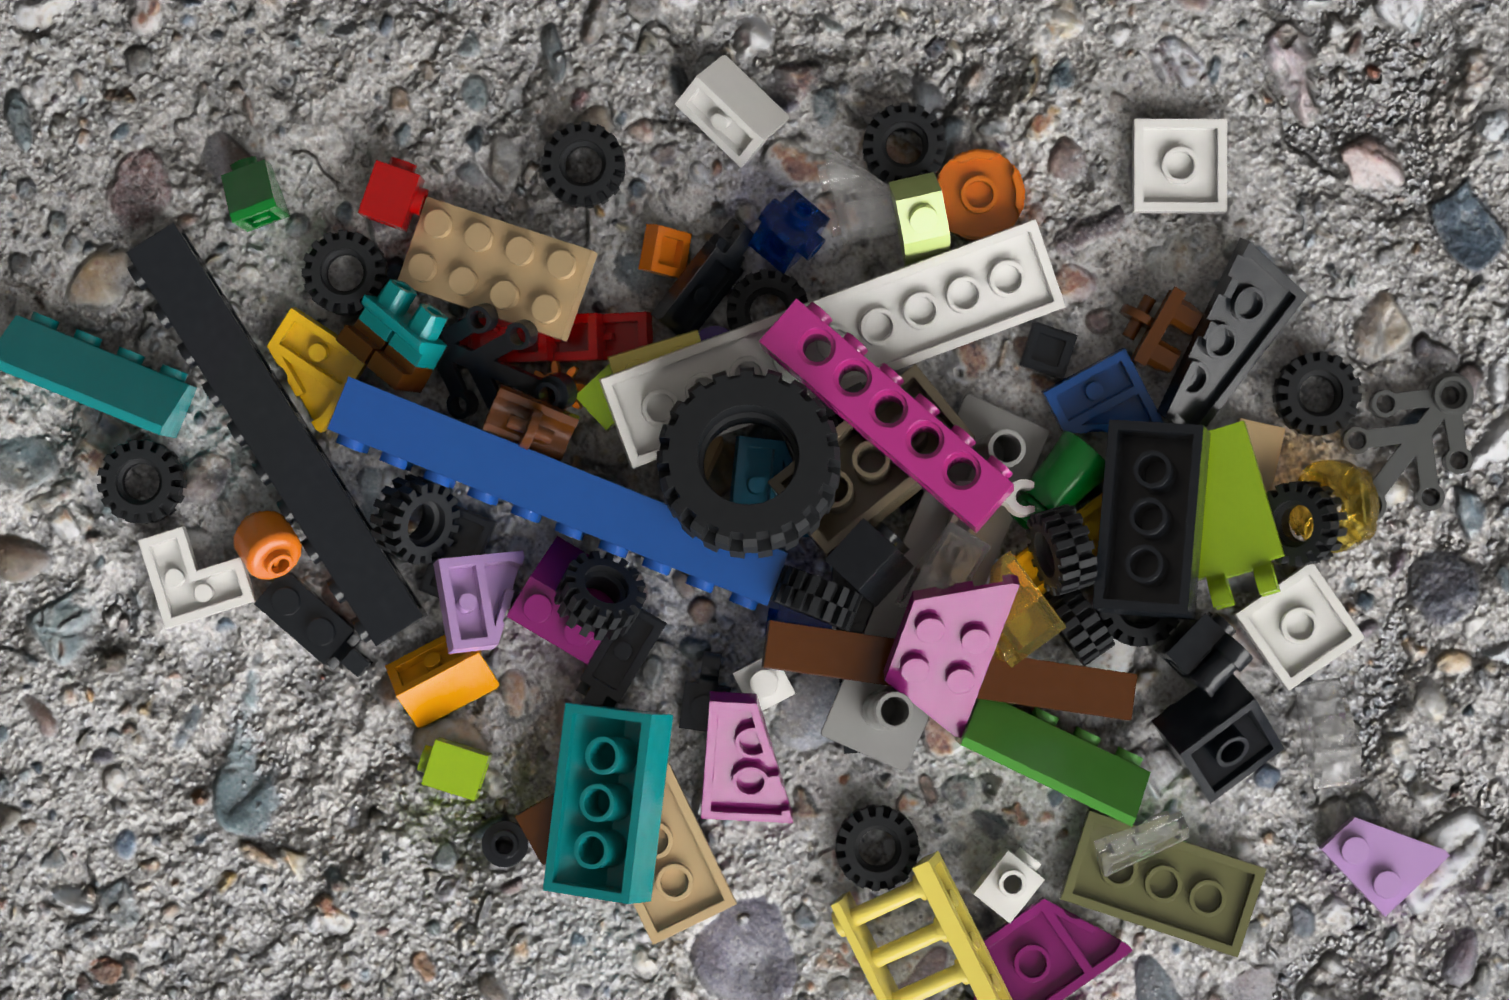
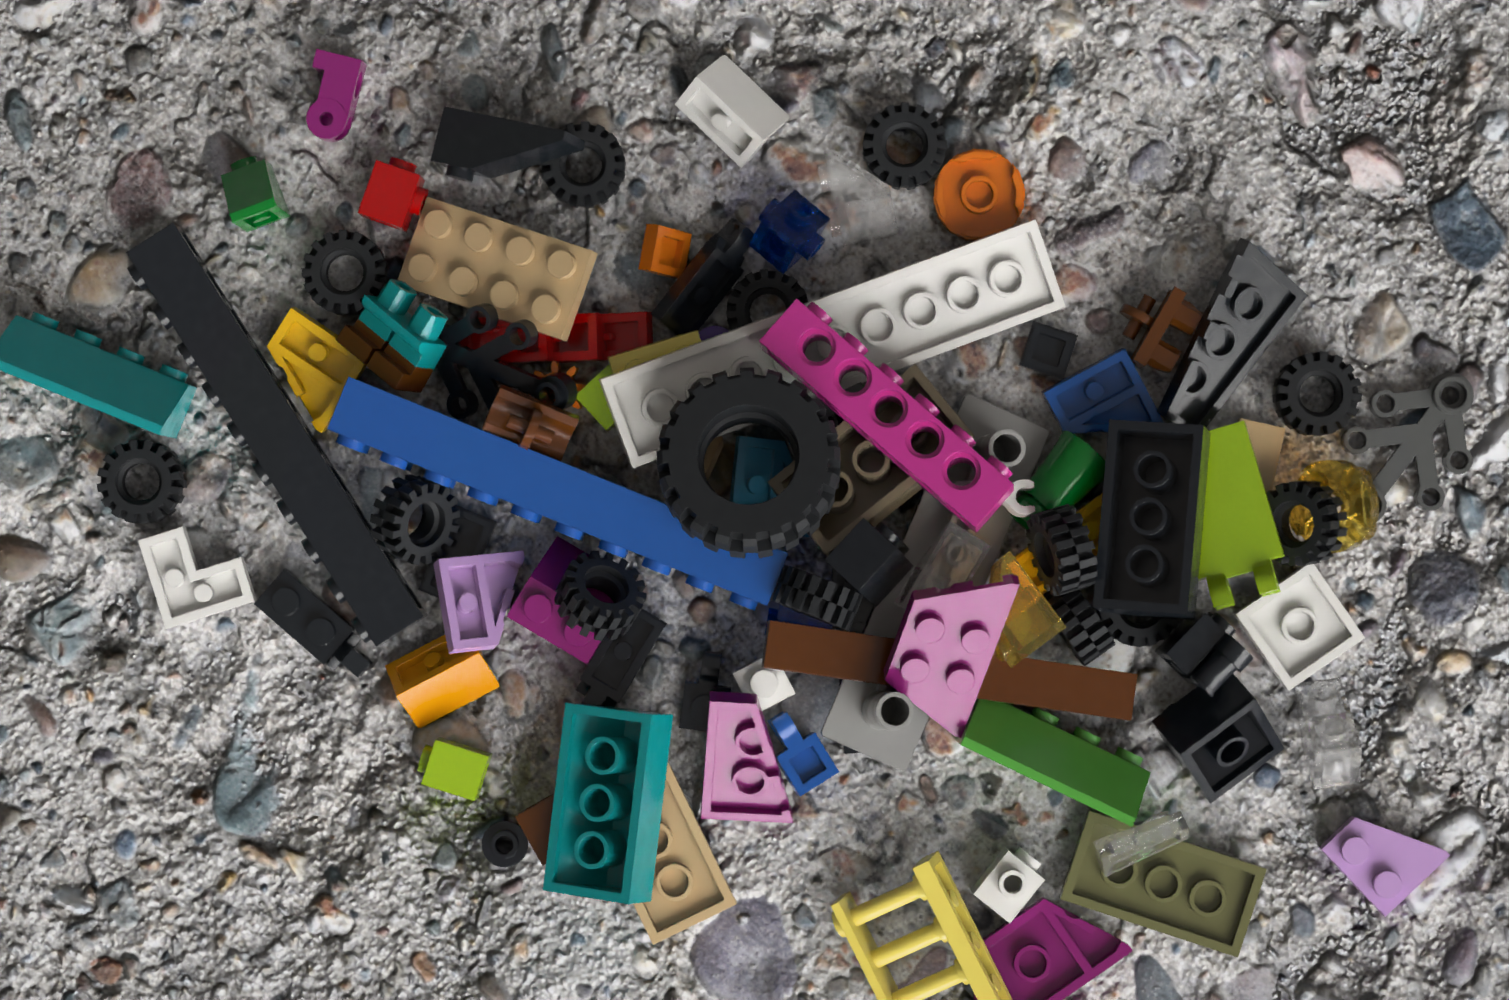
orange head [233,511,302,579] -> none
black tyre [835,804,920,891] -> none
yellowish green slope [888,172,951,266] -> none
white plate [1132,119,1227,214] -> none
none -> magenta leg [306,49,367,142]
none -> black slope [430,106,586,182]
none -> blue plate [767,711,839,797]

